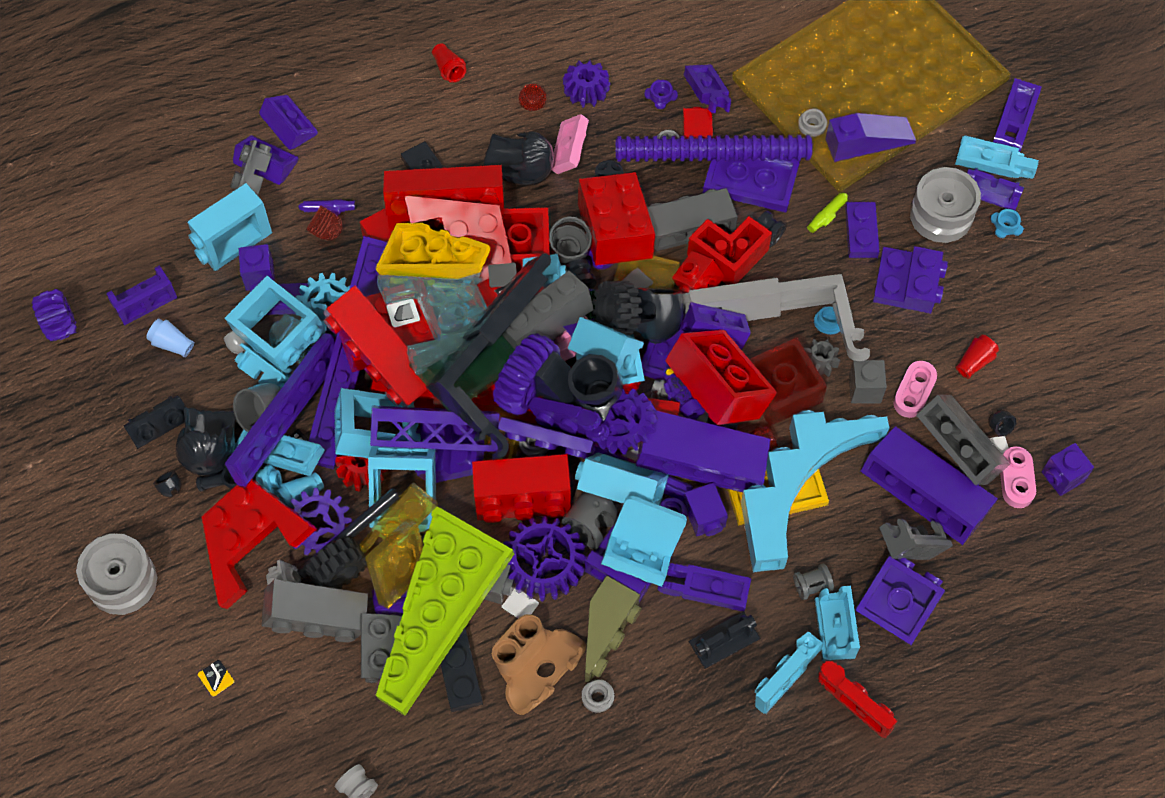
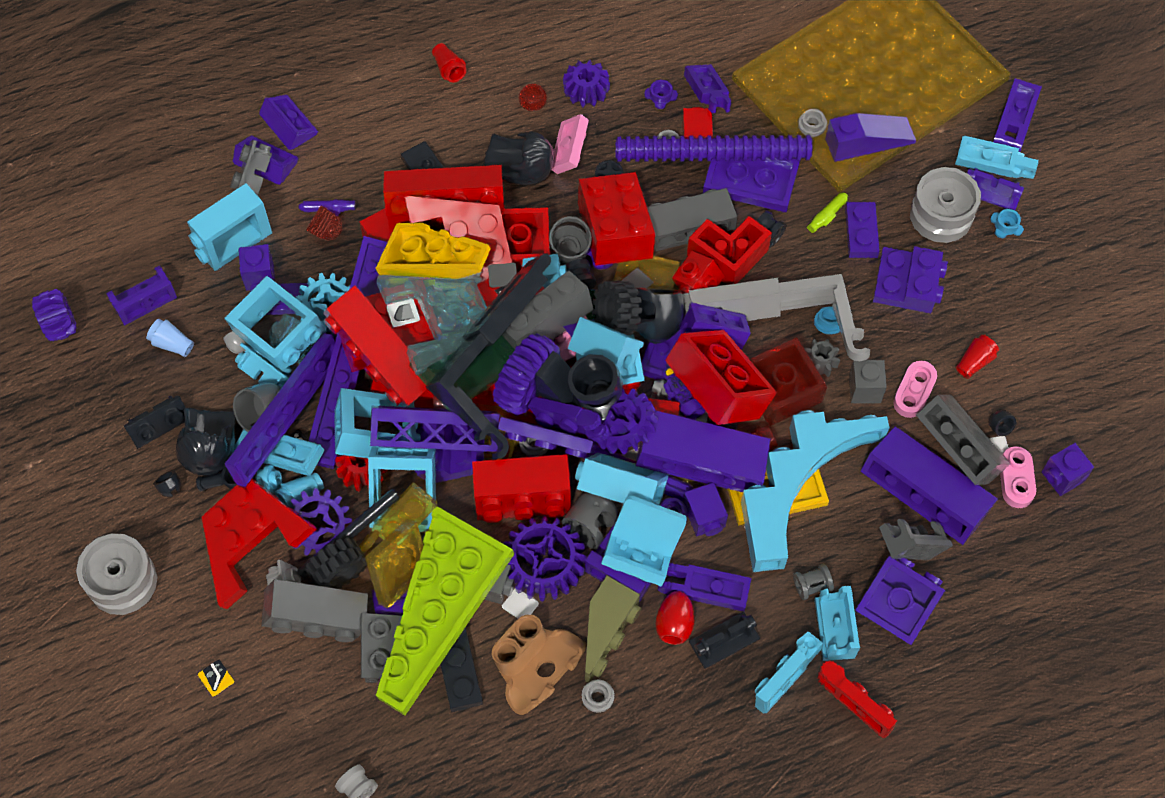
none -> red animal [656,591,694,645]

